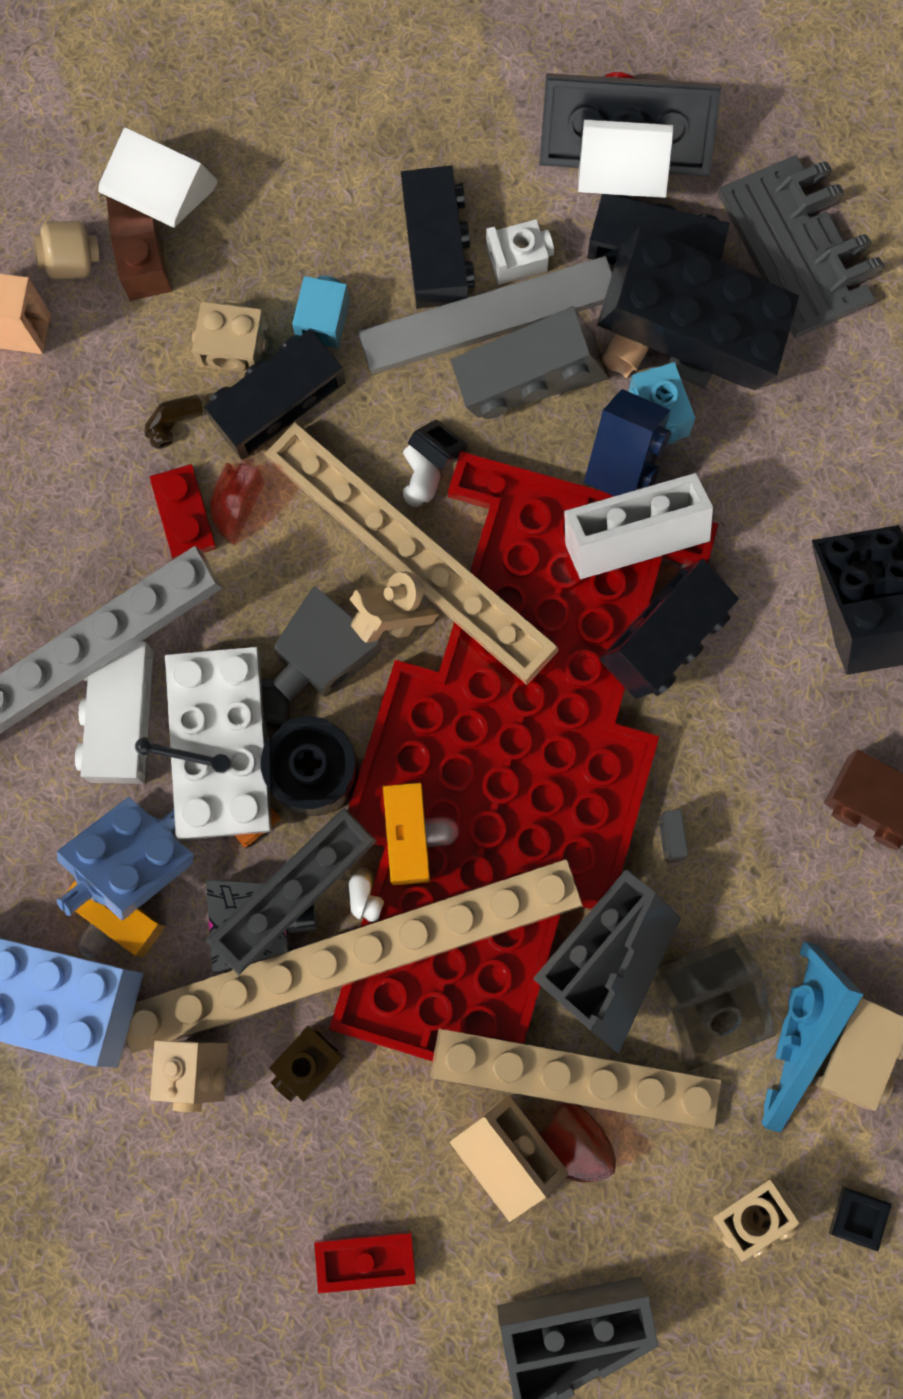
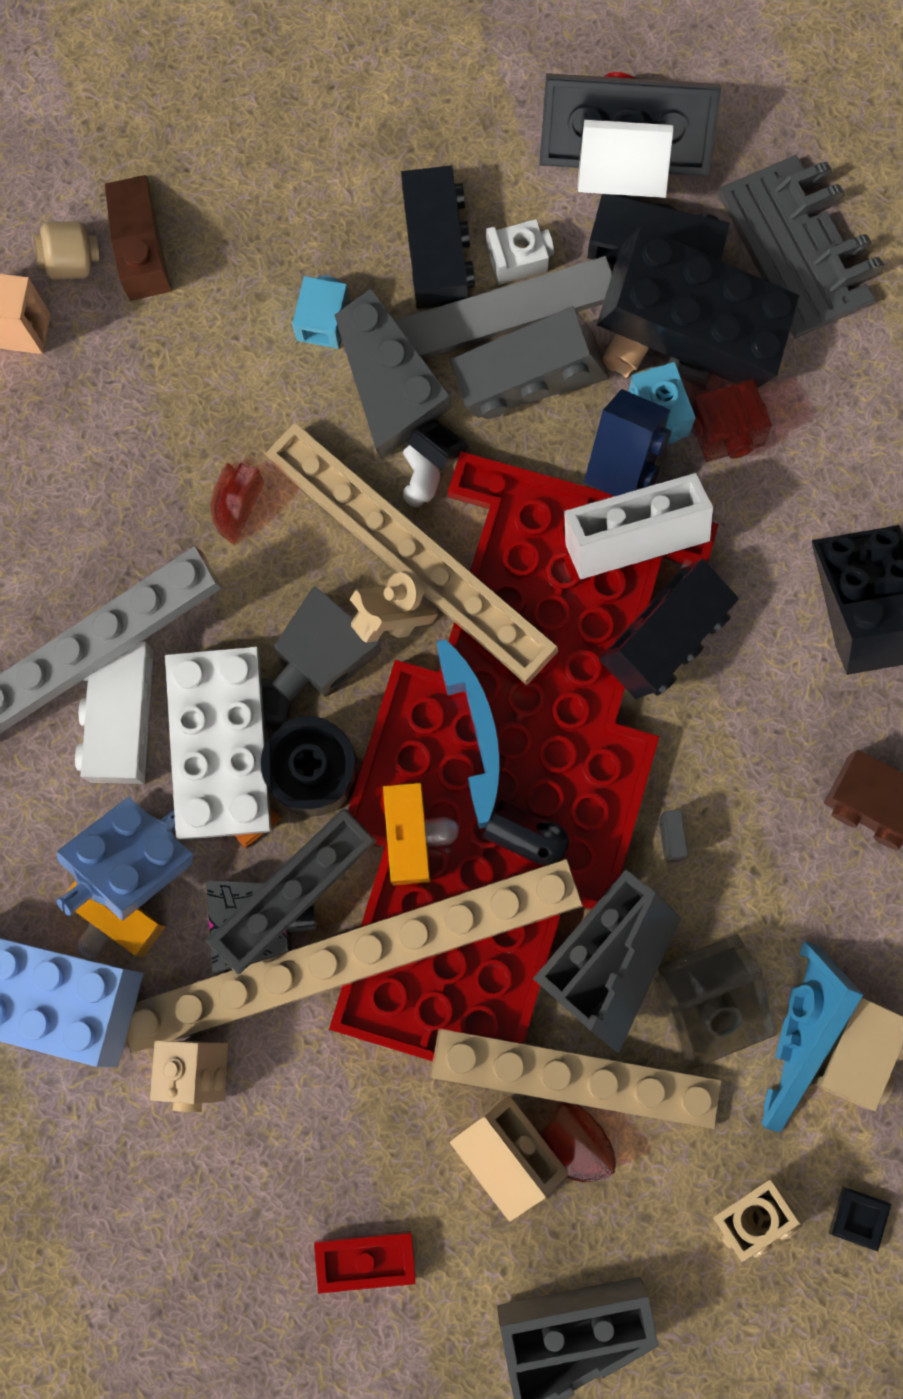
white slope [98,127,218,228] -> none
black hinge [135,737,231,774] -> none
dark brown arm [144,394,203,449] -> none
red plate [149,464,217,560] -> none
tan head [192,301,268,373] -> none
black brick [204,329,346,460] -> none
dark brown brick [269,1025,346,1102] -> none
white arm [349,867,384,922] -> none
none -> dark grey wedge [334,288,452,458]
none -> dark azure slope [436,639,499,829]
none -> black piece [483,800,569,866]
none -> clear red head [691,379,772,462]

